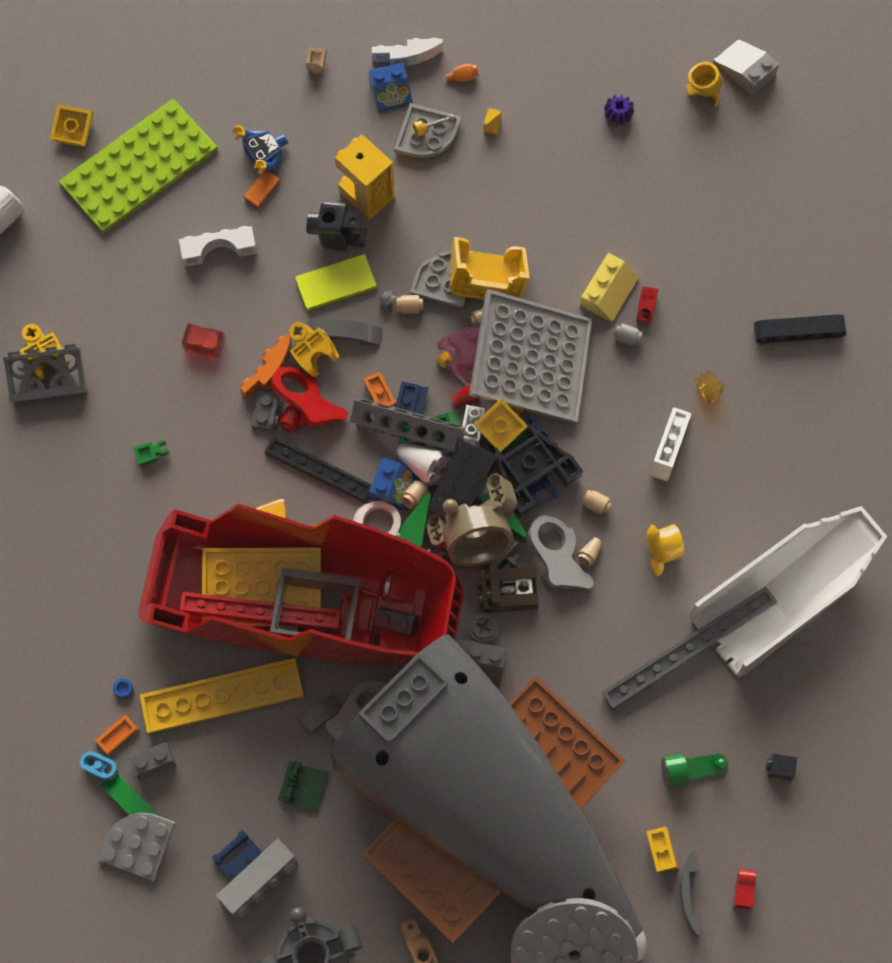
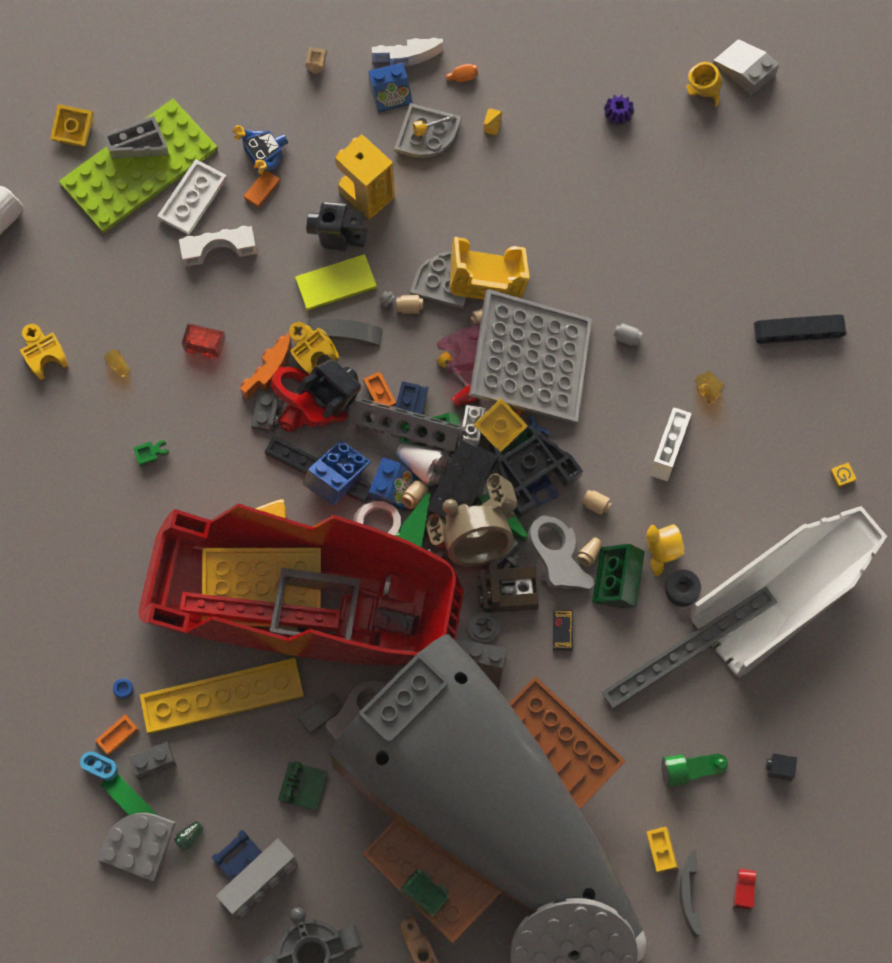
dark grey fence [3,344,88,402] -> none
light yellow slope [580,253,639,323] -> none
red leg [636,286,659,324] -> none
none -> light grey wedge [103,116,169,158]
none -> clear yellow cone [104,349,131,377]
none -> white plate [157,159,227,235]
none -> clear green cone [174,821,204,851]
none -> black piece [296,359,361,419]
none -> blue slope [303,440,371,506]
none -> clear green brick [400,869,449,918]
none -> black tile [553,610,573,650]
none -> dark green slope [592,544,645,608]
none -> black tyre [665,569,701,607]
none -> yellow tile [830,462,857,488]

